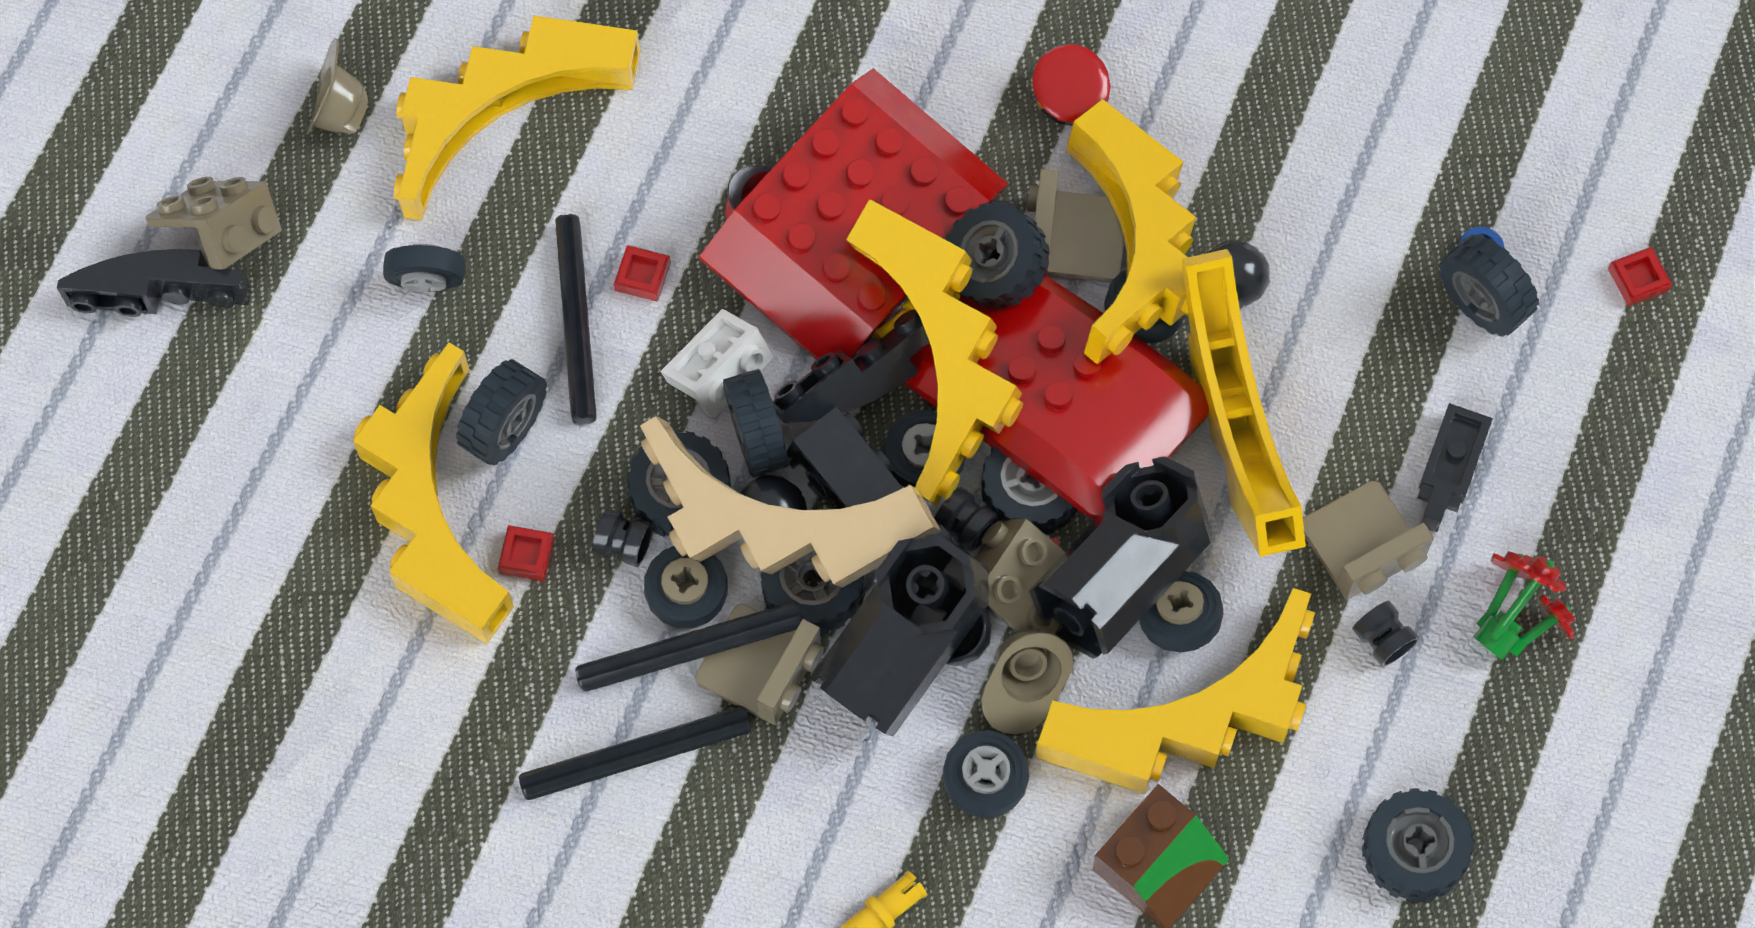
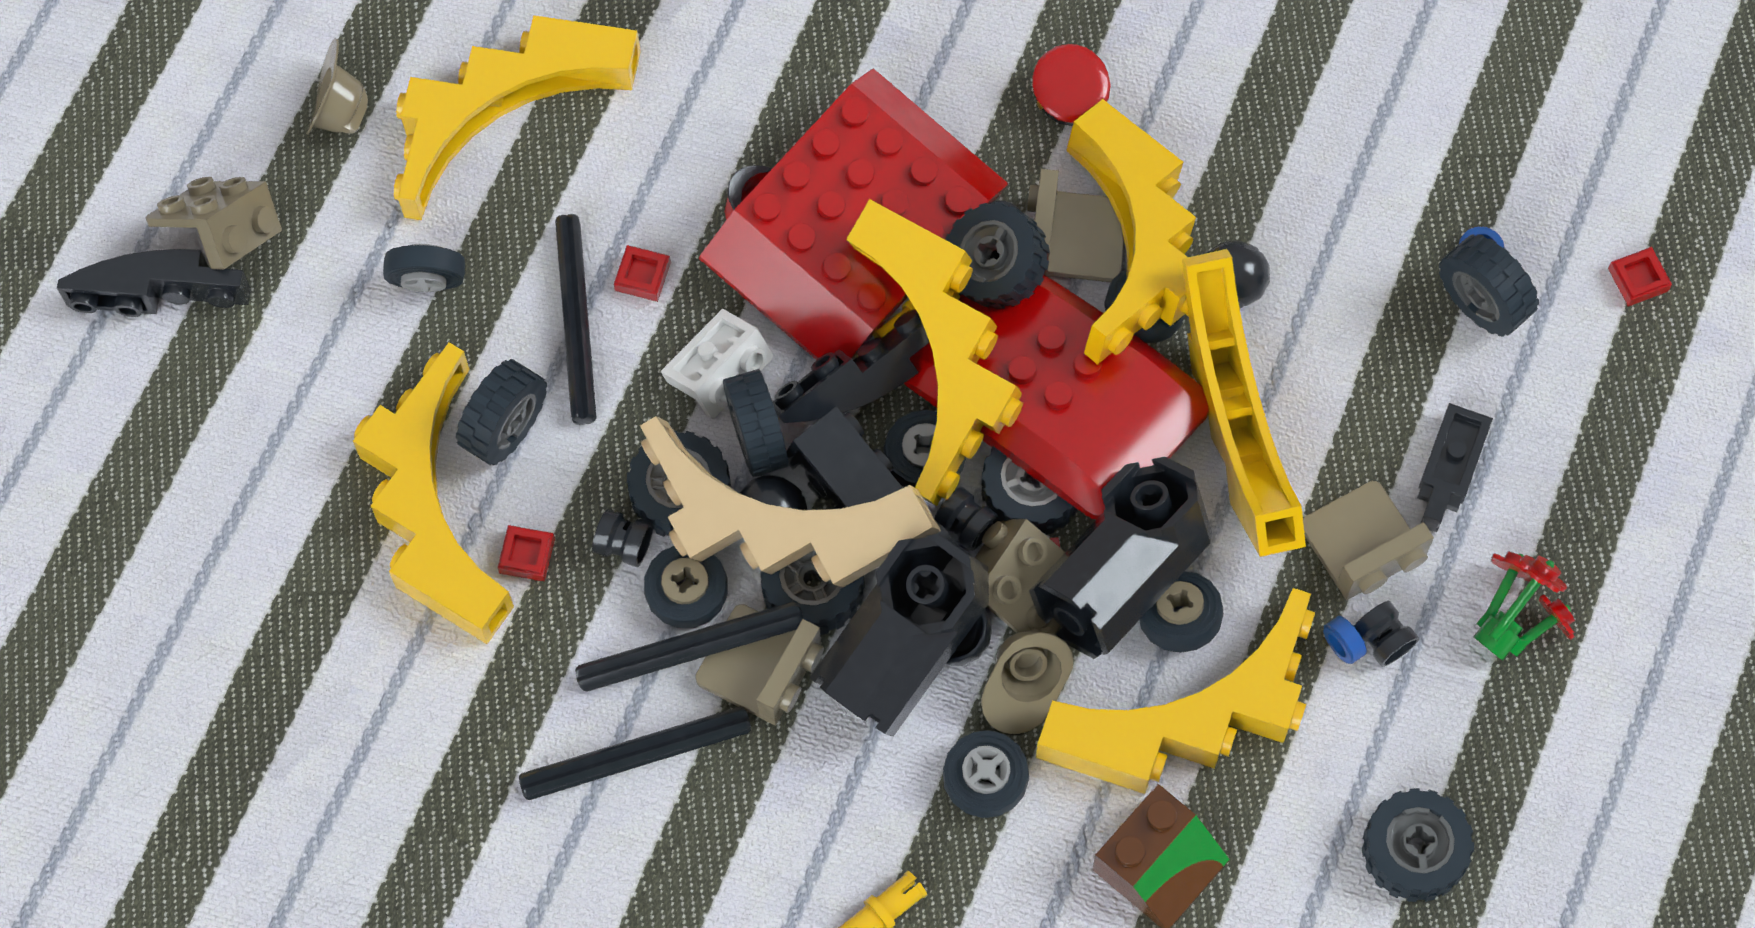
none -> blue tile [1323,615,1367,664]

